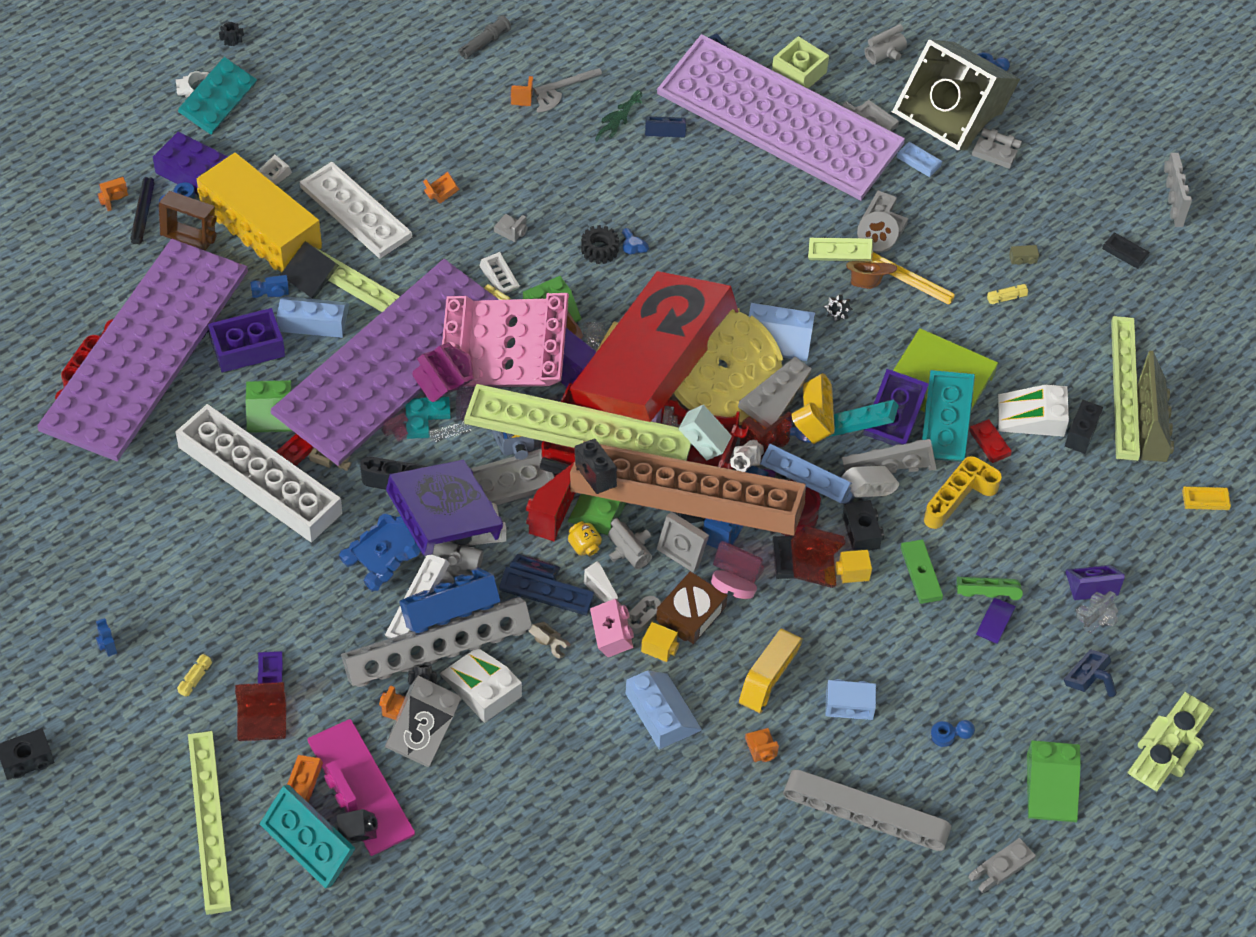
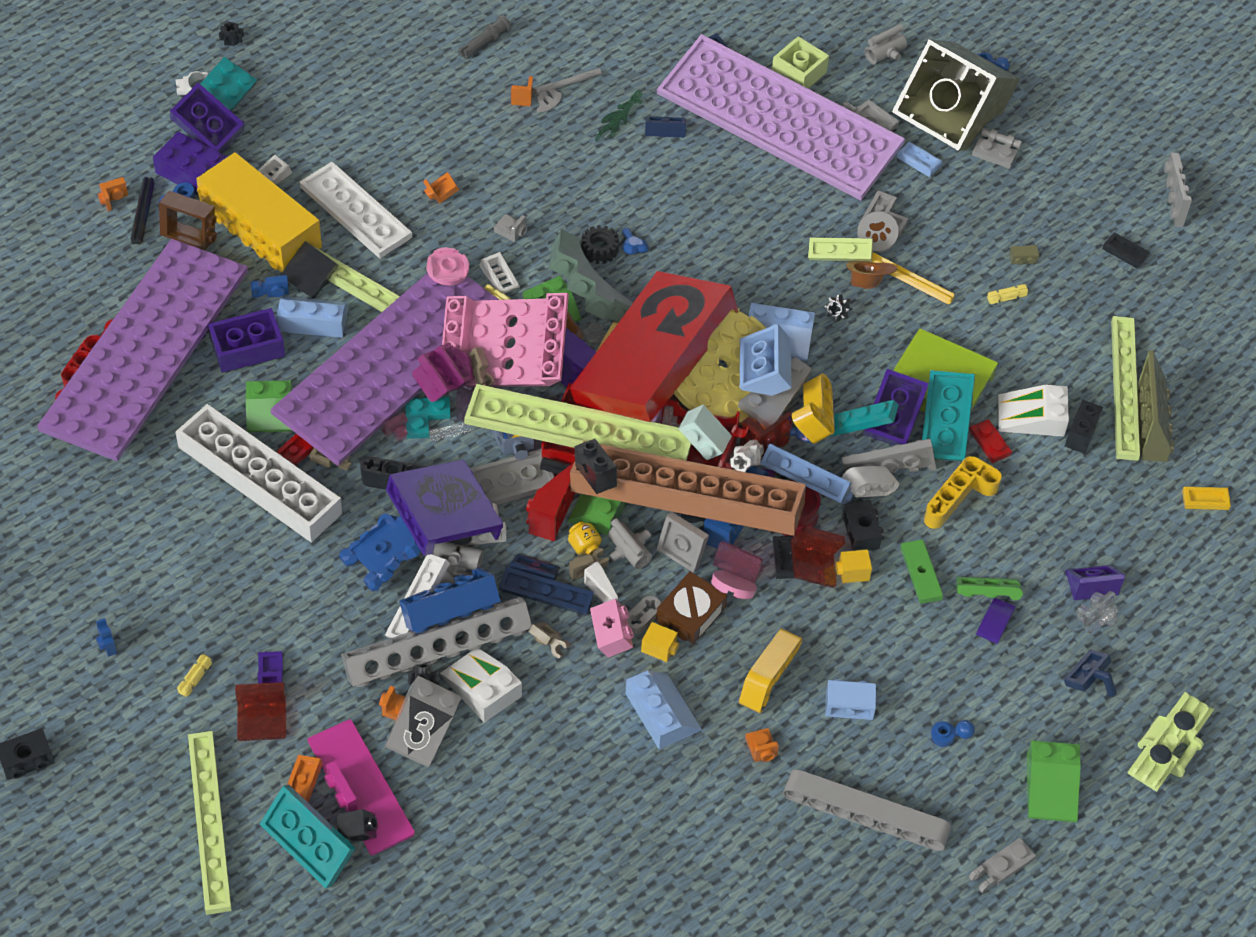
none -> dark purple brick [170,83,244,153]
none -> bright pink tile [426,247,469,286]
none -> dark tan plate [468,347,495,387]
none -> sand green arch [549,229,633,323]
none -> dark tan plate [569,548,609,581]
none -> light blue slope [740,324,792,396]

